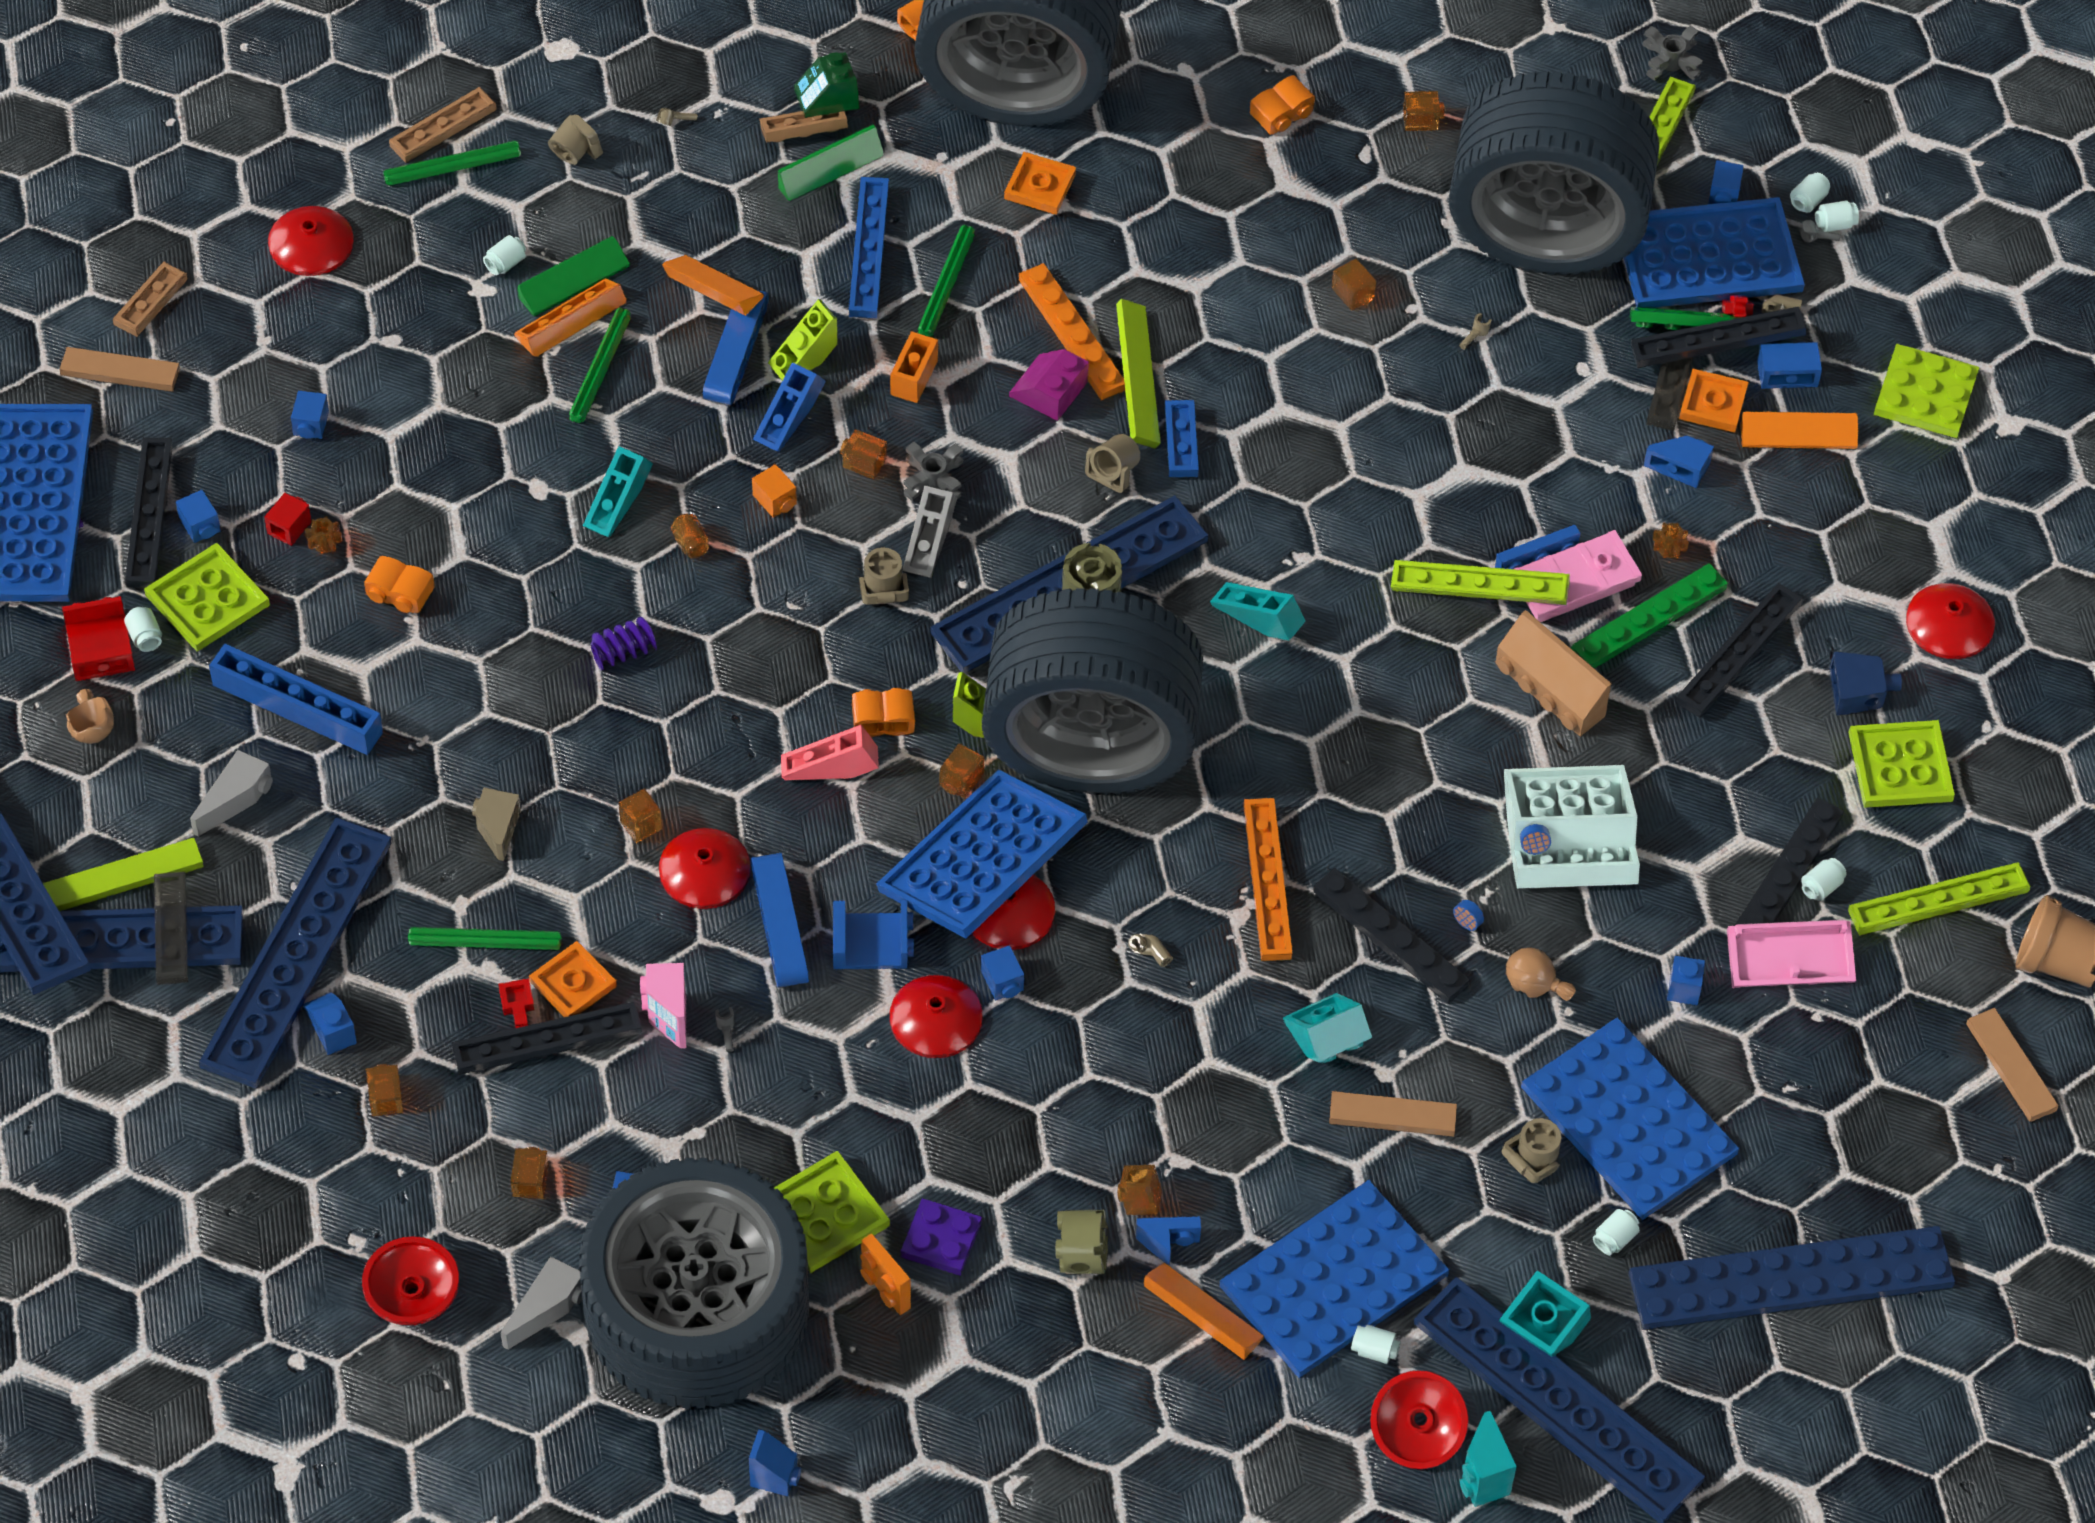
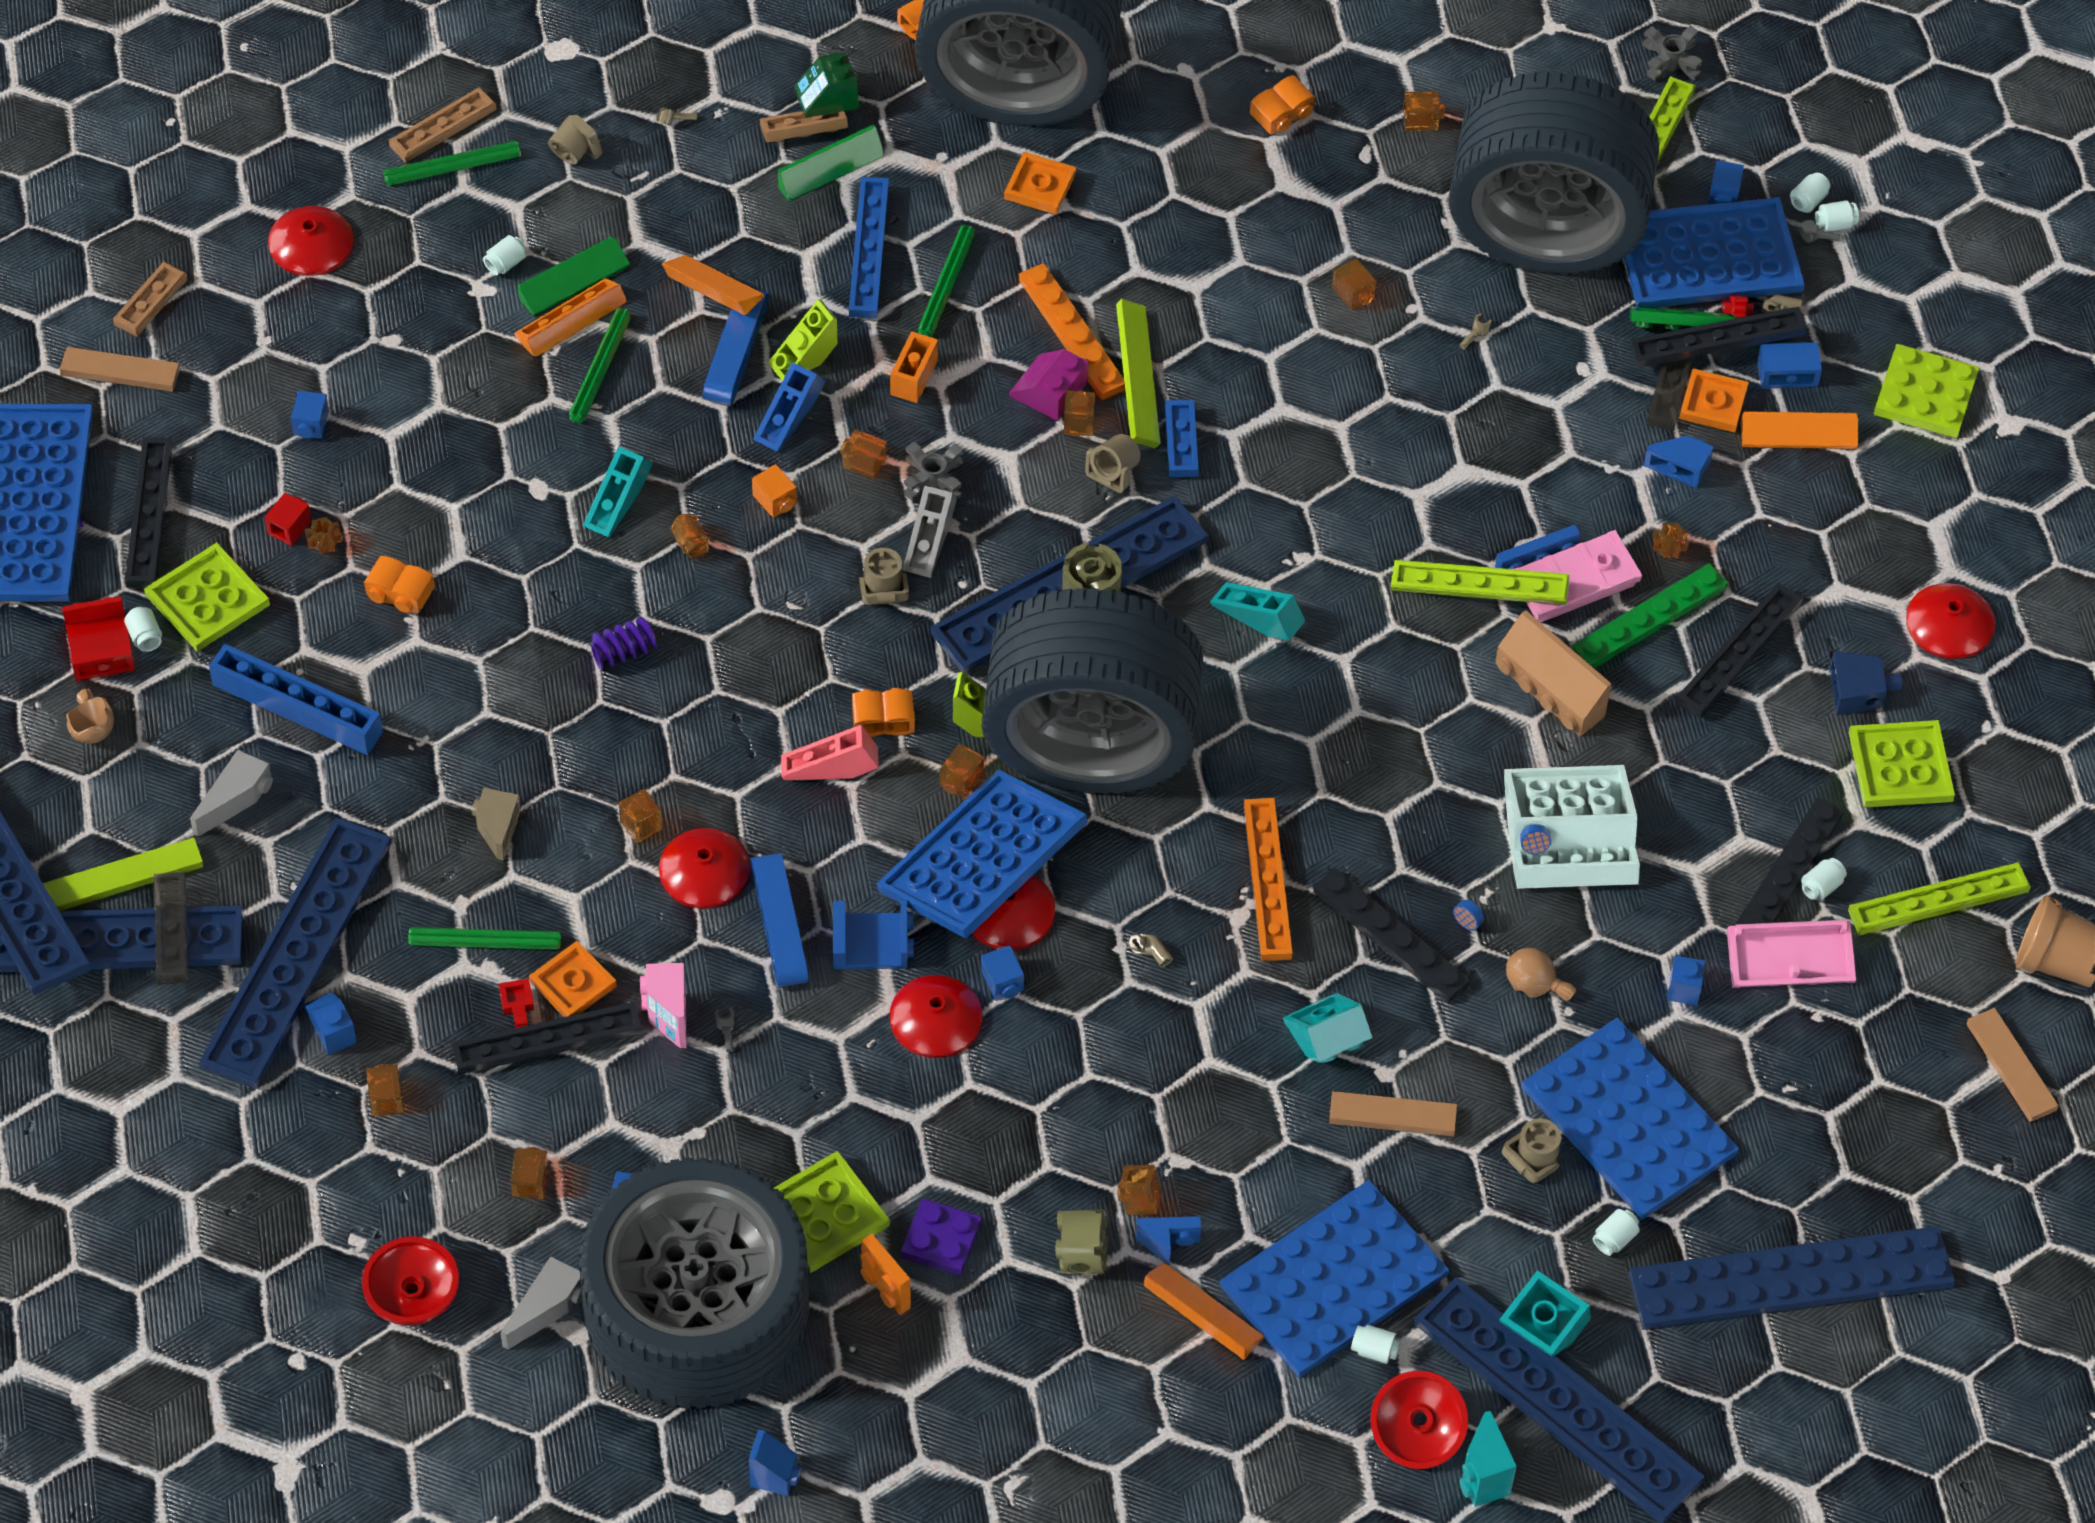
blue brick [176,490,221,543] -> none
none -> clear orange brick [1064,390,1095,436]

